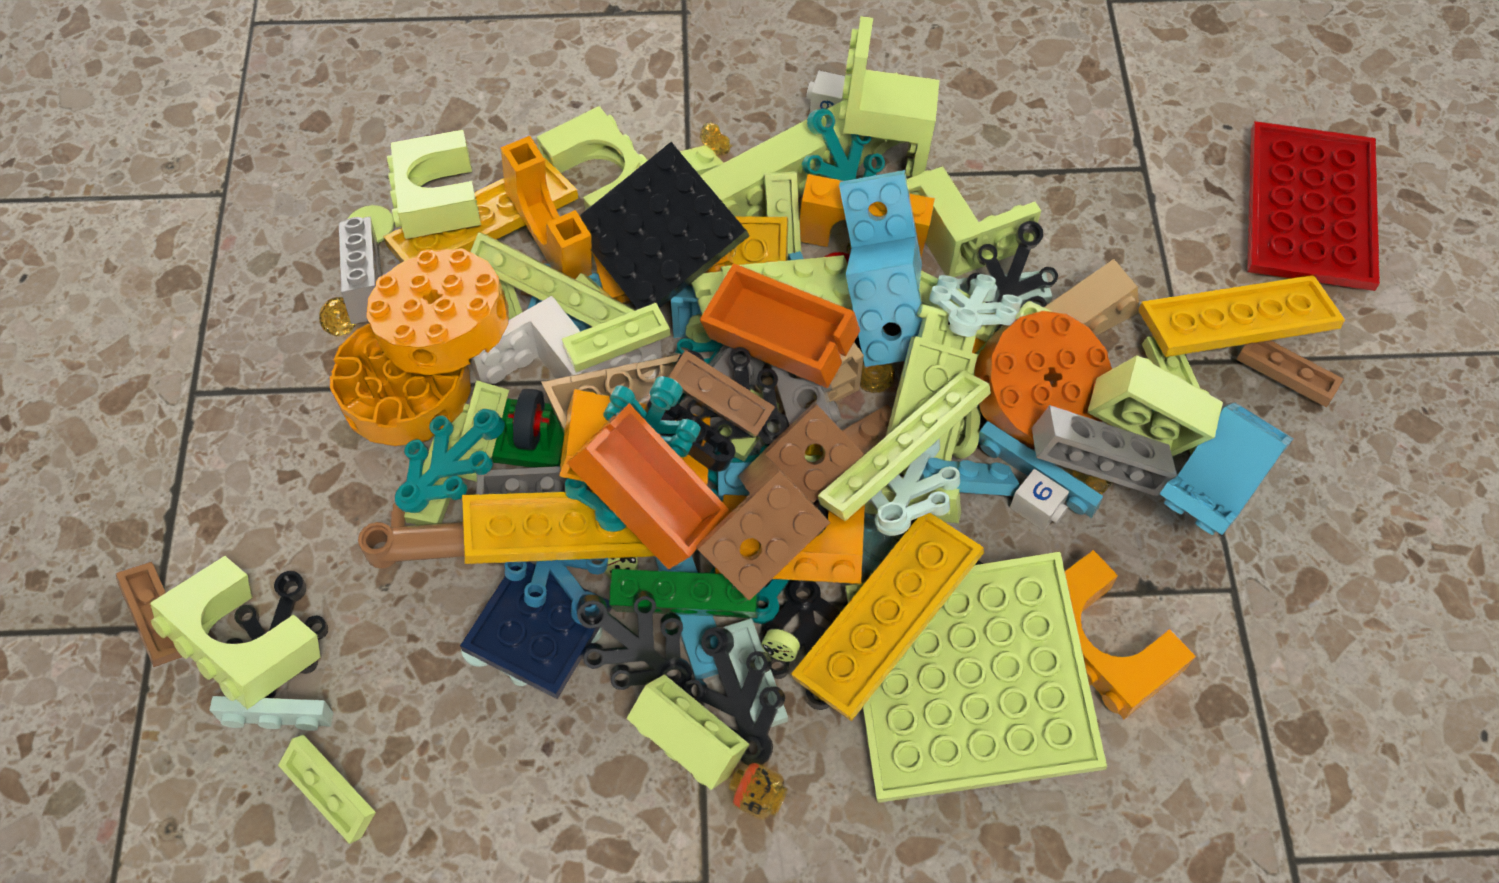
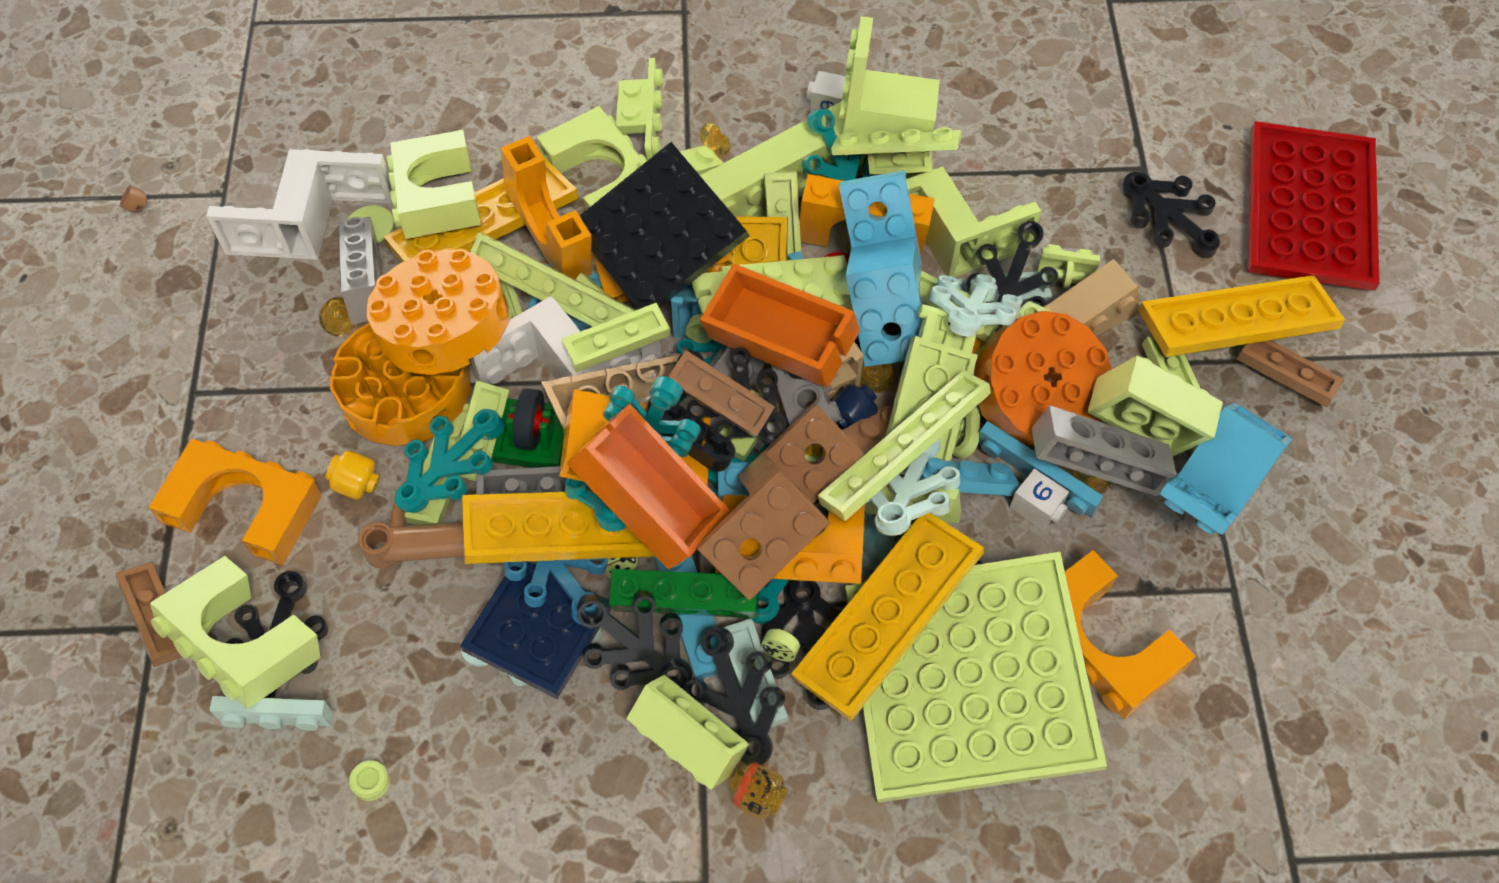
yellowish green plate [278,735,376,844] -> none
none -> medium nougat hinge [120,185,148,212]
none -> light orange arch [148,438,322,566]
none -> white bracket [206,149,392,260]
none -> yellow head [325,450,380,500]
none -> yellowish green tile [349,760,390,801]
none -> yellowish green bracket [616,58,663,160]
none -> dark blue head [830,384,878,430]
none -> yellowish green bracket [831,127,962,174]
none -> yellowish green hips [1037,244,1100,289]
none -> black plant [1122,172,1220,258]

